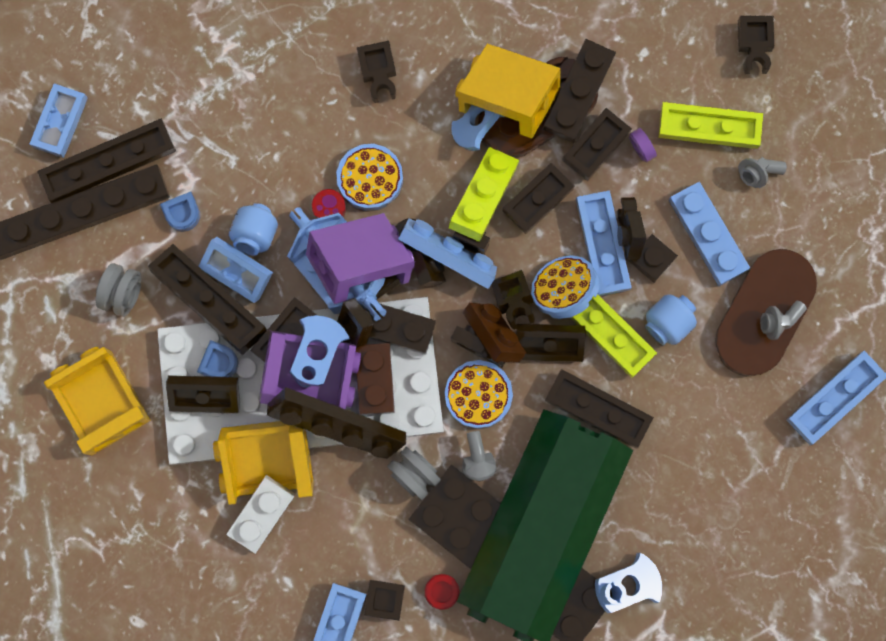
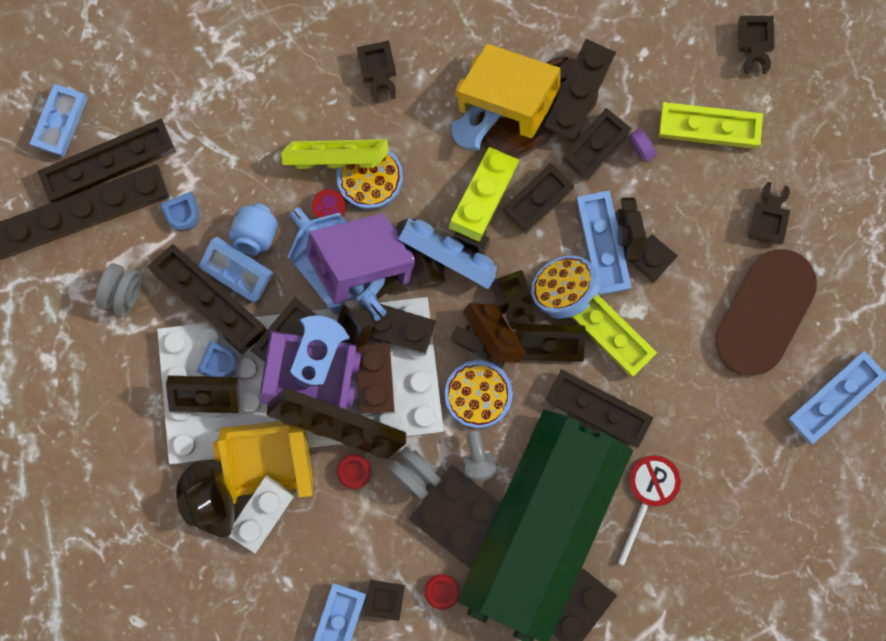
yellow panel [44,347,151,456] -> none
piece [595,553,662,613] -> none
light blue head [645,294,697,345] -> none
light blue plate [668,181,750,286] -> none
light grey plate [738,157,787,188] -> none
light grey plate [760,300,807,340] -> none
none -> dark brown hat [176,462,235,537]
none -> neon yellow plate [281,139,389,169]
none -> red tile [337,454,372,489]
none -> piece [618,455,681,566]
none -> dark brown plate [748,182,790,246]

